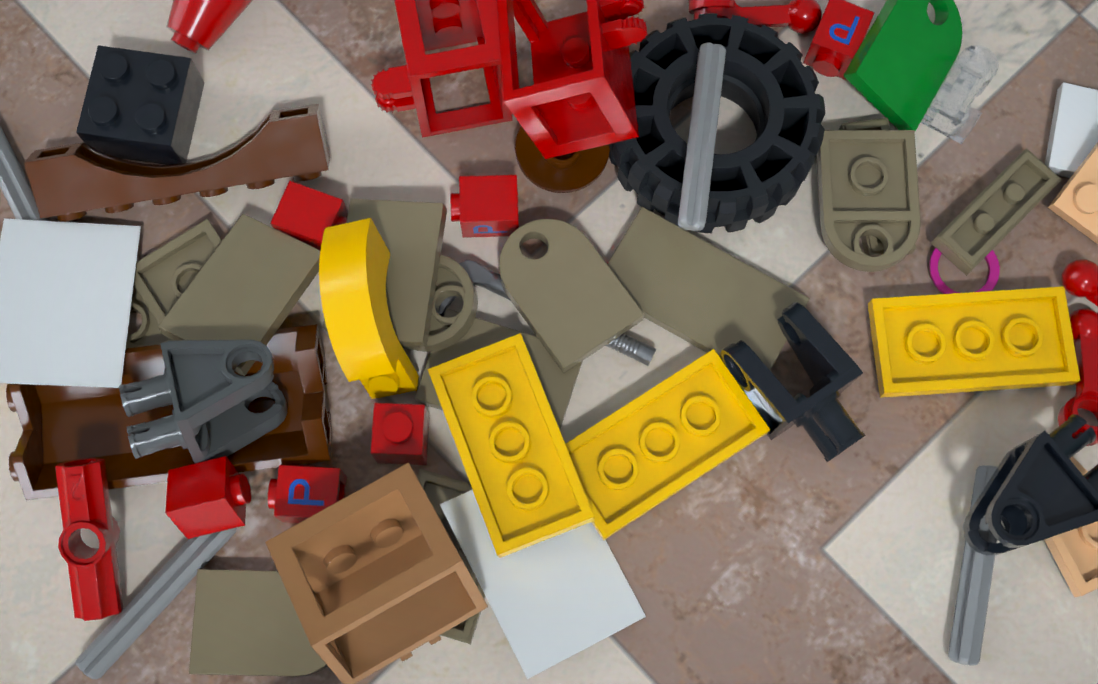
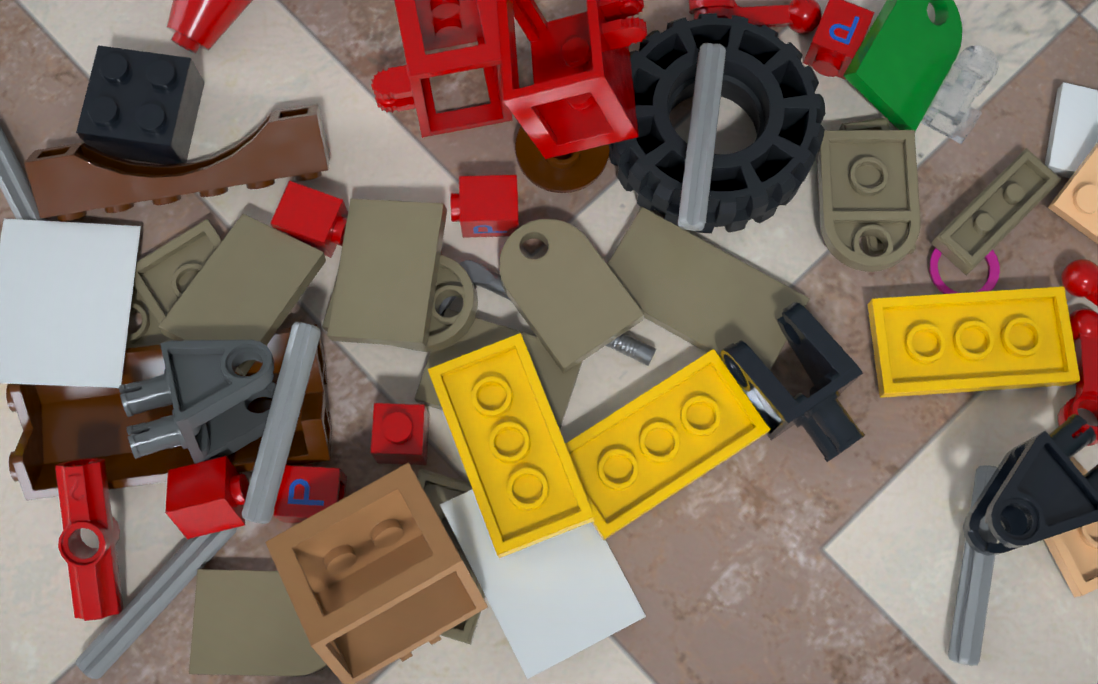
yellow arch [319,218,419,399] -> none
none -> light grey axle [242,322,321,524]

